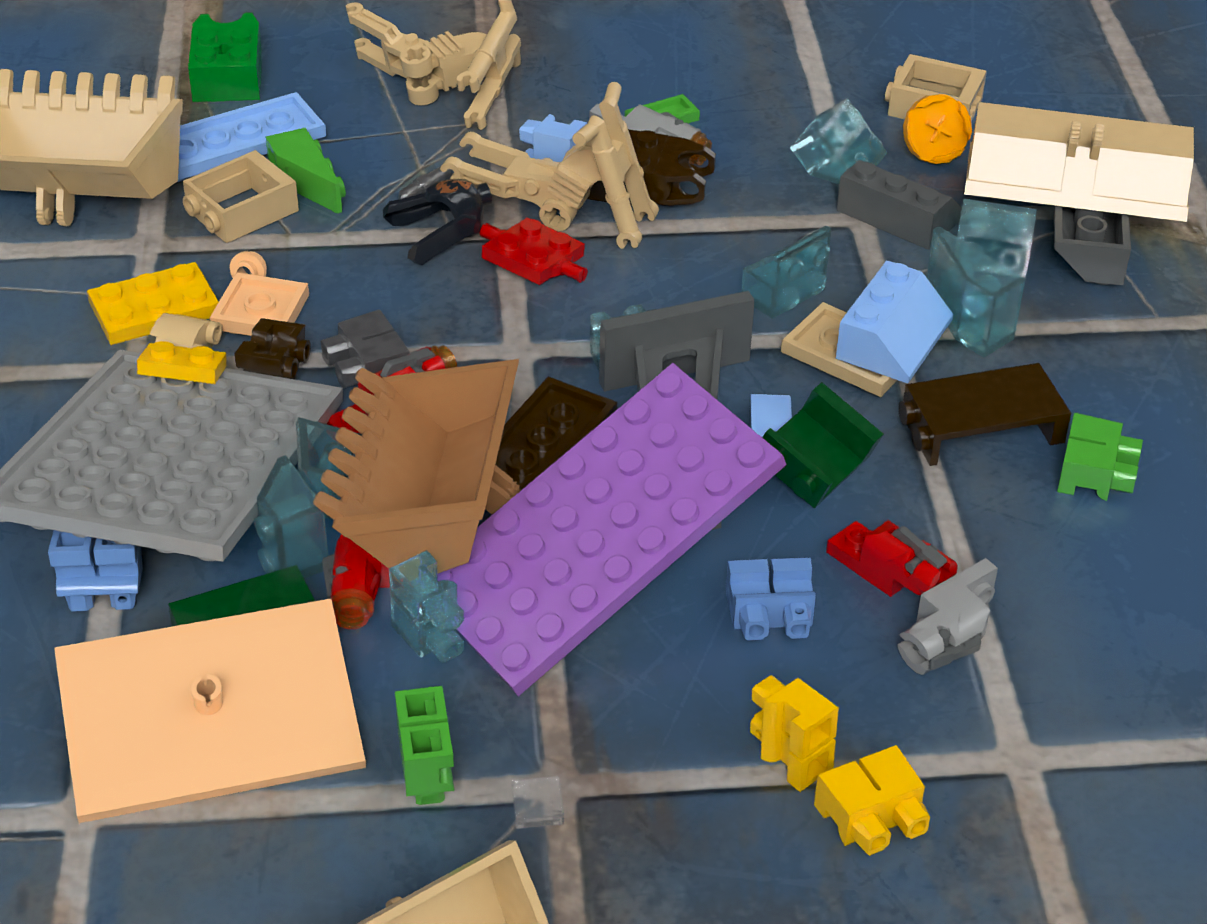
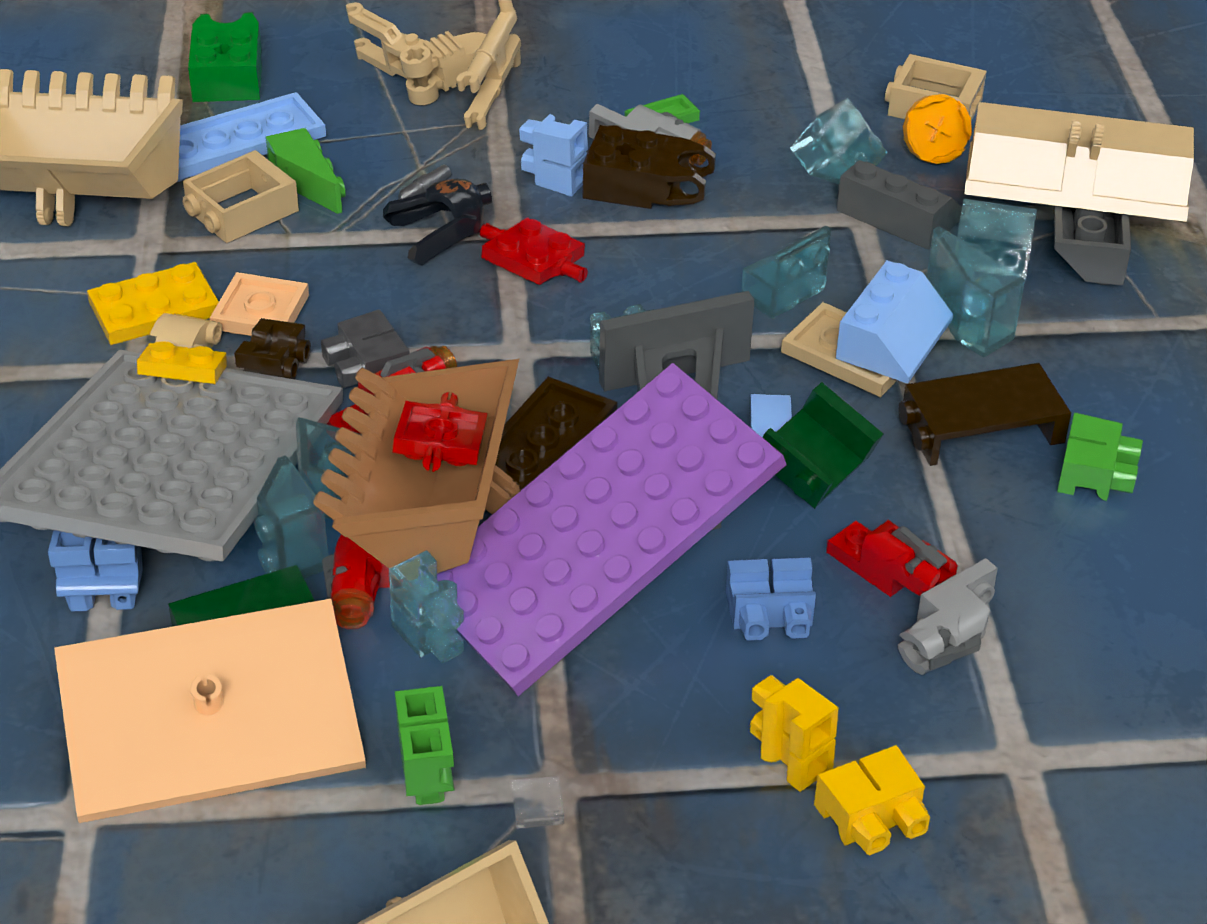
light nougat plate [229,251,267,278] -> none
tan piece [440,82,659,249] -> none
none -> red plate [392,392,488,472]

